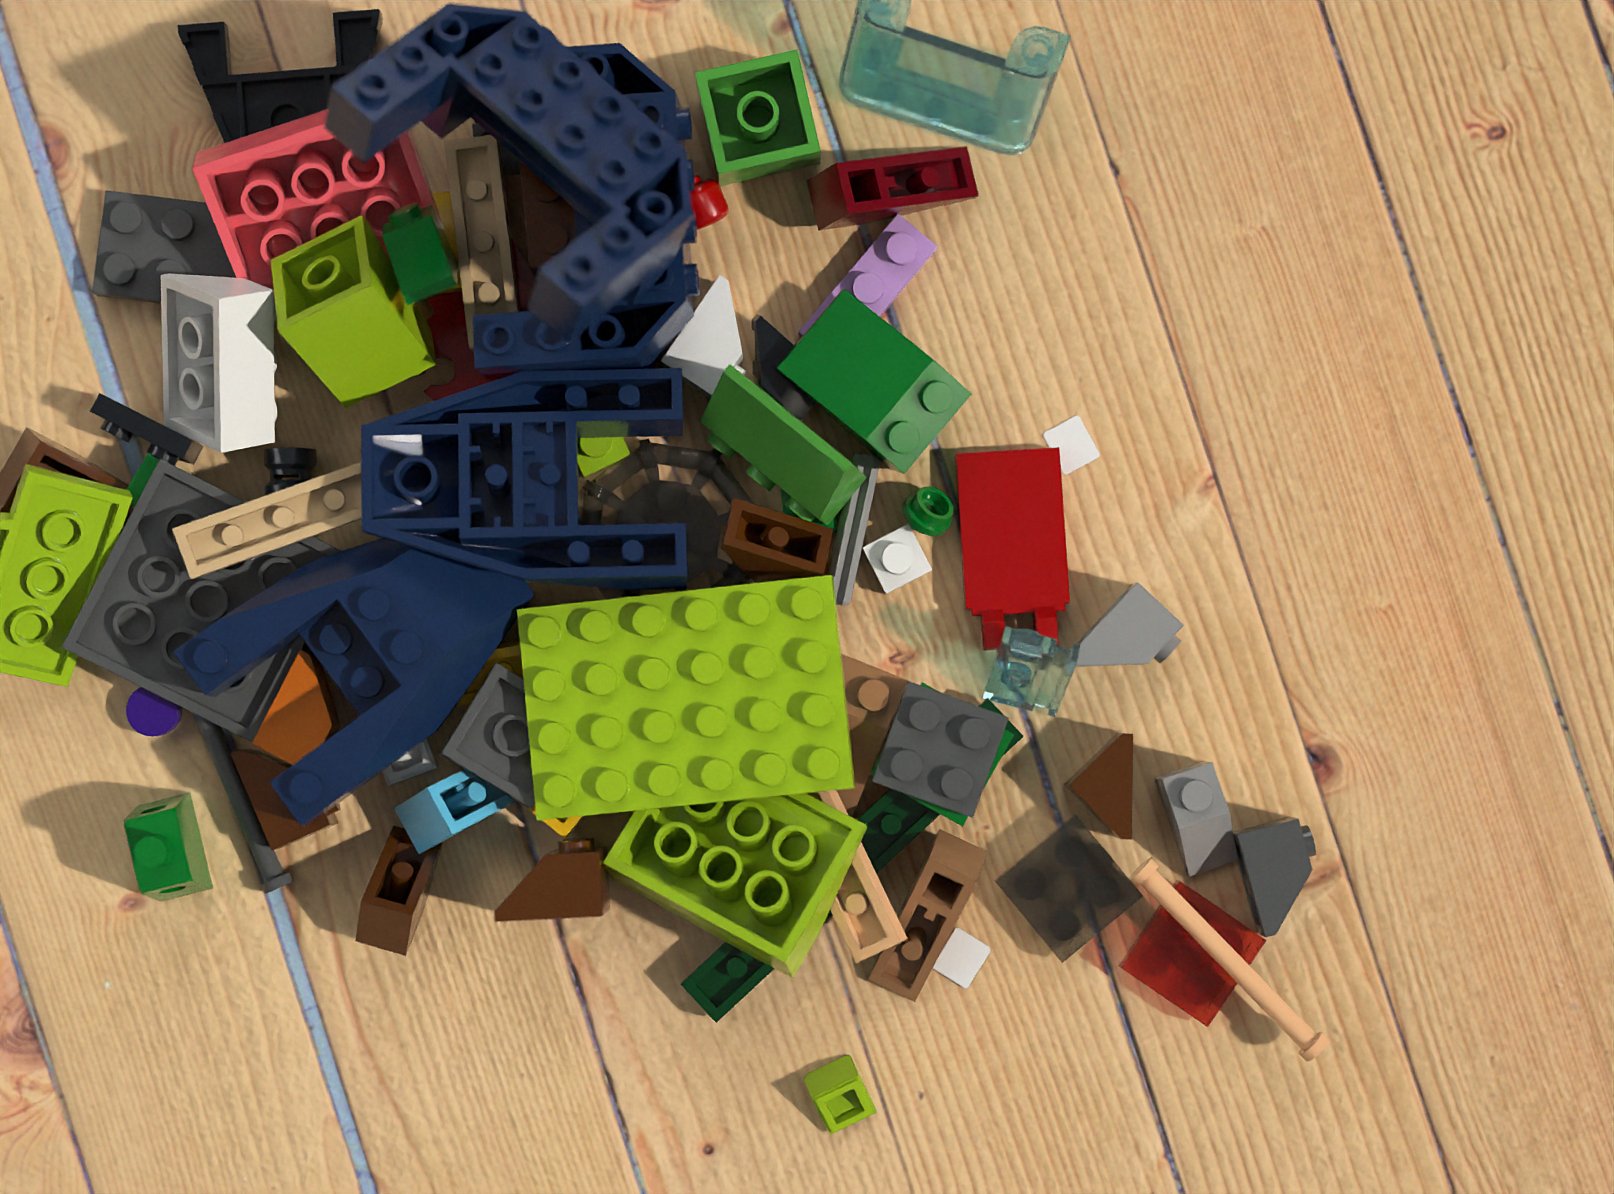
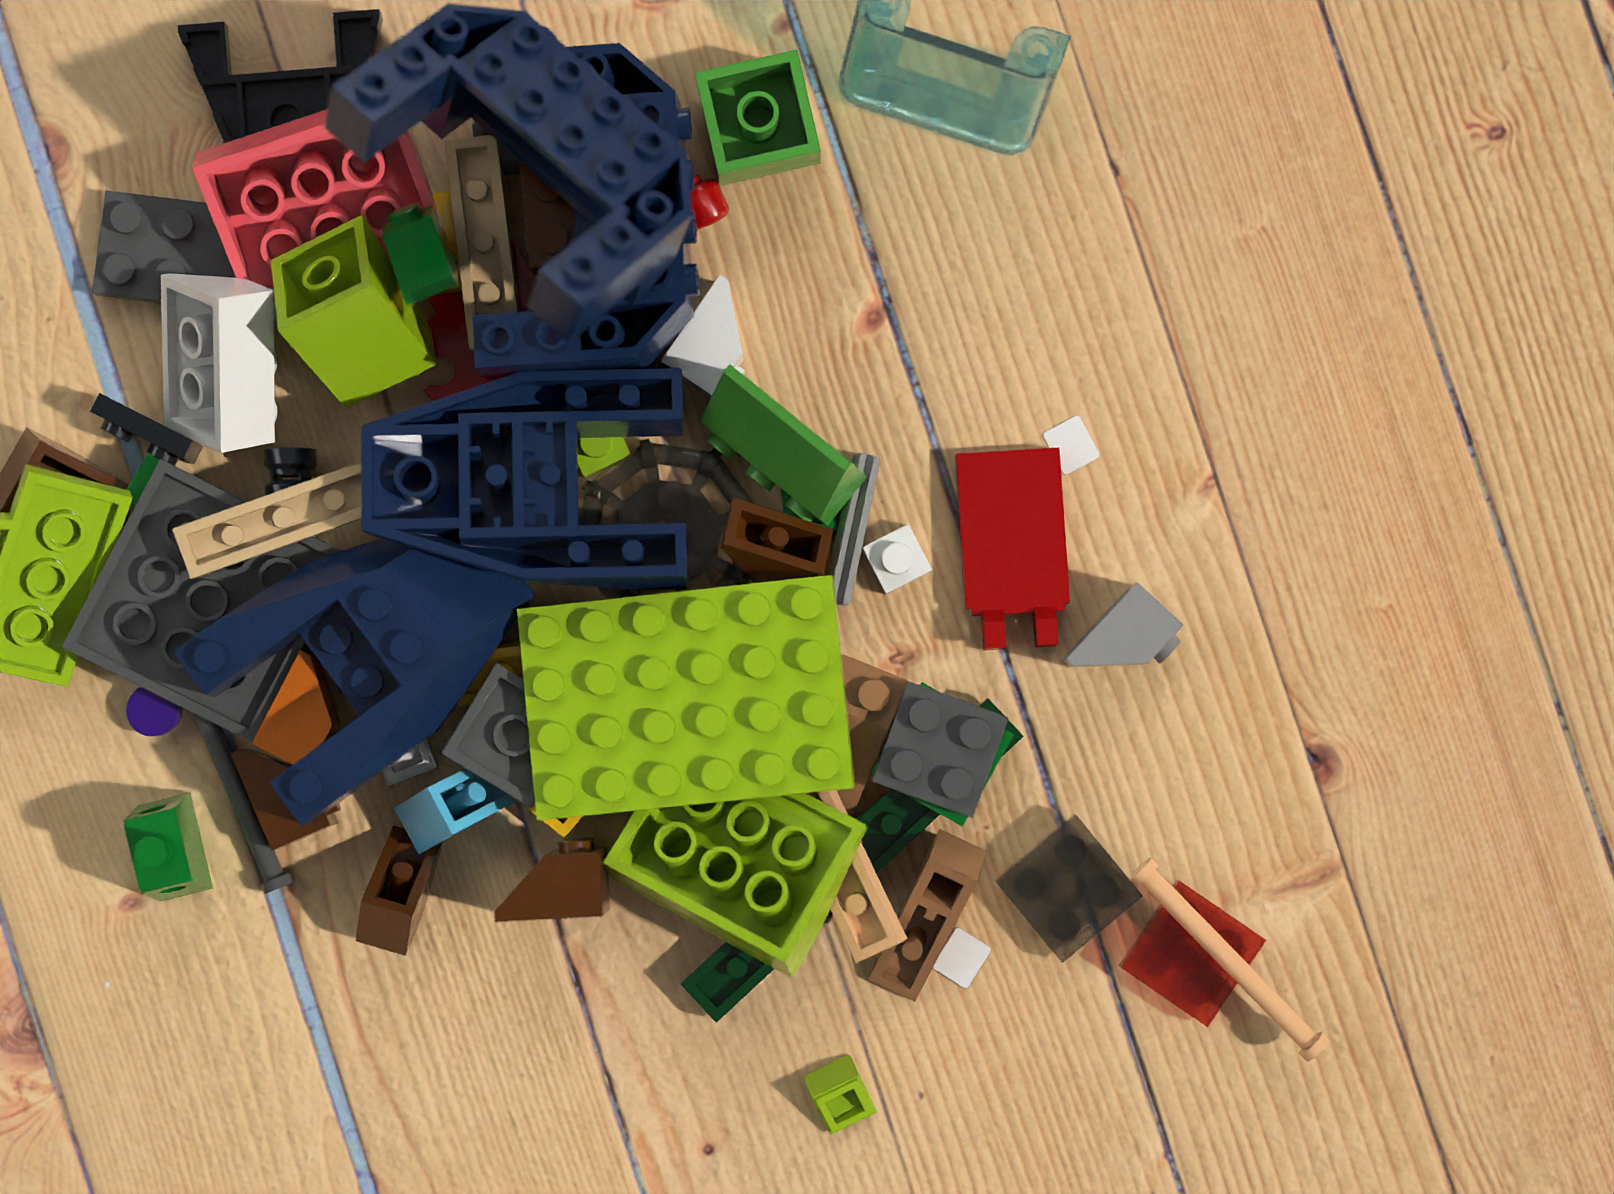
black slope [752,314,815,421] -> none
green slope [776,289,972,474] -> none
lavender plate [798,214,938,337] -> none
dark red slope [806,146,979,231] -> none
green plate [902,486,954,536] -> none
clear light blue plate [982,626,1080,717] -> none
reddish brown slope [1064,733,1133,839] -> none
light grey slope [1154,761,1238,877] -> none
dark grey slope [1233,817,1316,937] -> none

